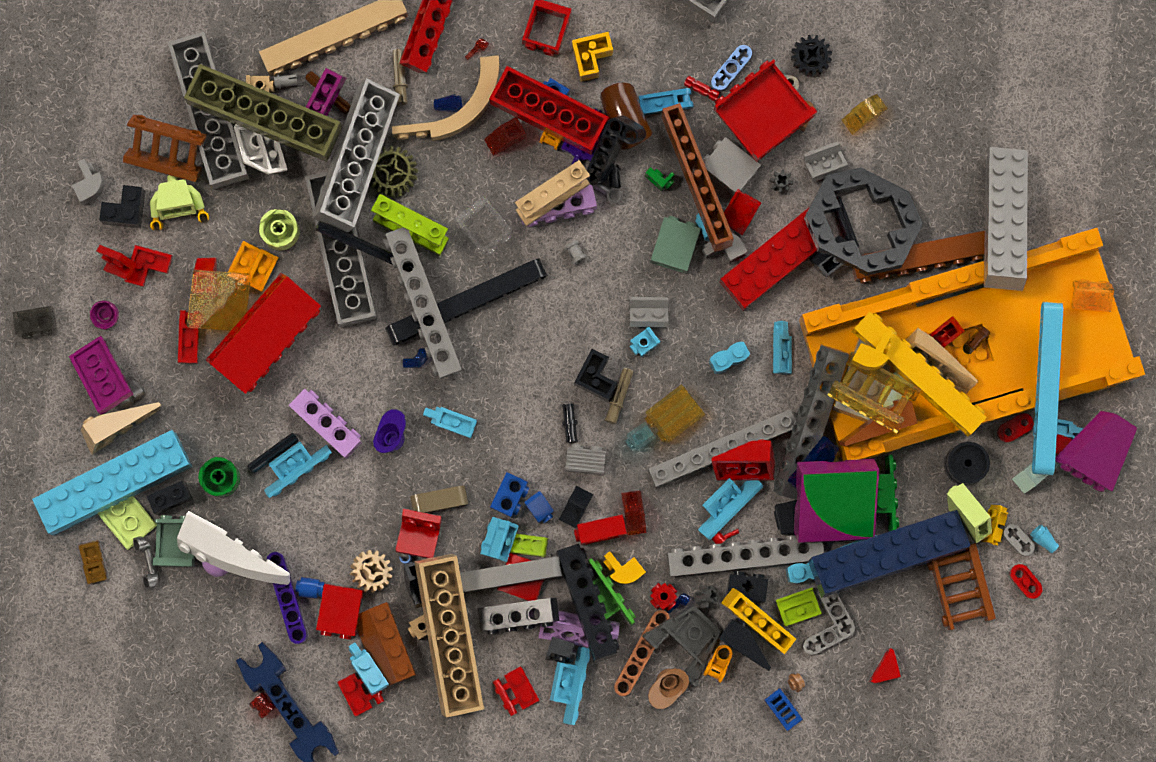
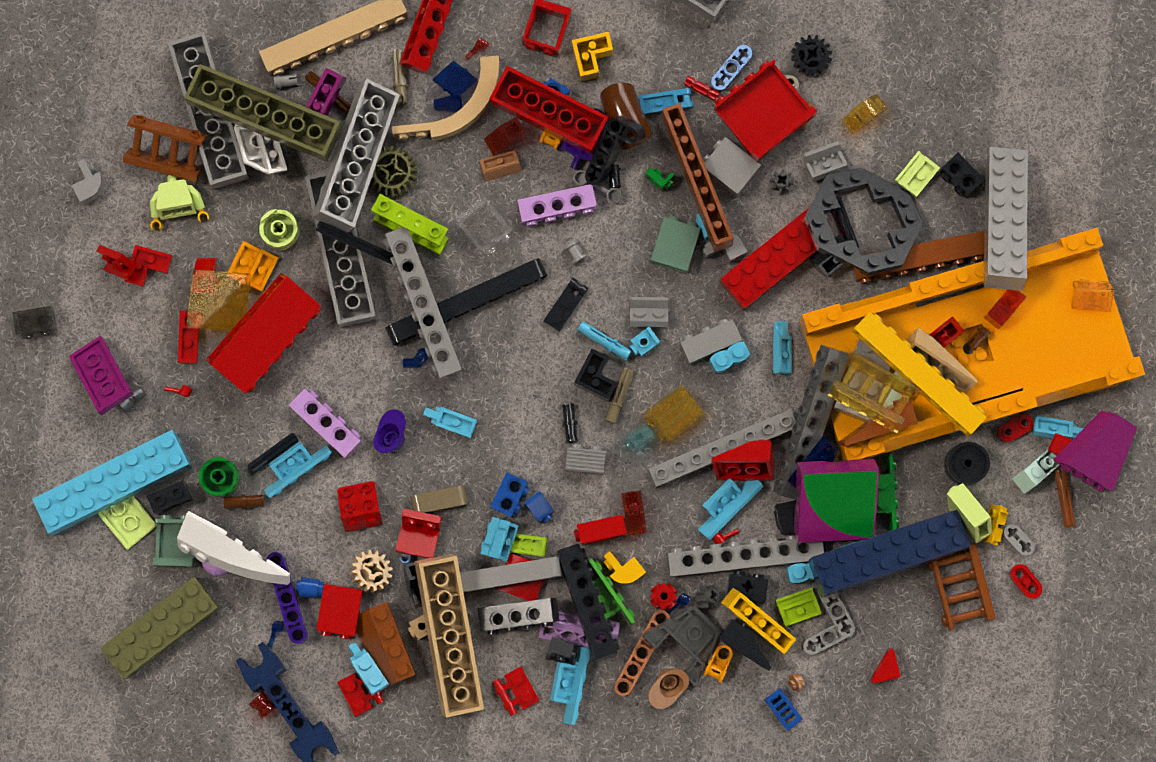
pearl gold slope [79,540,107,584] -> none
tan wedge [81,402,161,454] -> none
magenta hair [90,300,119,330] -> none
black brick [99,185,146,228] -> none
flat silver bar [133,536,158,590] -> none
tan brick [246,75,274,93] -> none
tan fence [515,160,590,227] -> none
black slope [559,486,594,529] -> none
red plate [724,189,761,235] -> none
yellow brick [851,332,892,371] -> none
medium azure cone [1030,525,1059,553] -> none
medium azure beam [1032,302,1063,475] -> none
none -> olive brick [100,577,220,679]
none -> red hand [164,384,193,397]
none -> reddish brown pin [224,494,264,510]
none -> clear blue hand [268,621,284,647]
none -> red bracket [337,481,383,532]
none -> clear blue piece [433,61,477,99]
none -> medium nougat slope [479,150,522,181]
none -> black plate [543,278,589,332]
none -> medium azure pin [577,321,632,361]
none -> light grey brick [680,319,742,365]
none -> yellowish green plate [895,151,940,198]
none -> black brick [940,152,985,198]
none -> clear red slope [983,290,1026,329]
none -> dark orange axle [1054,470,1075,527]

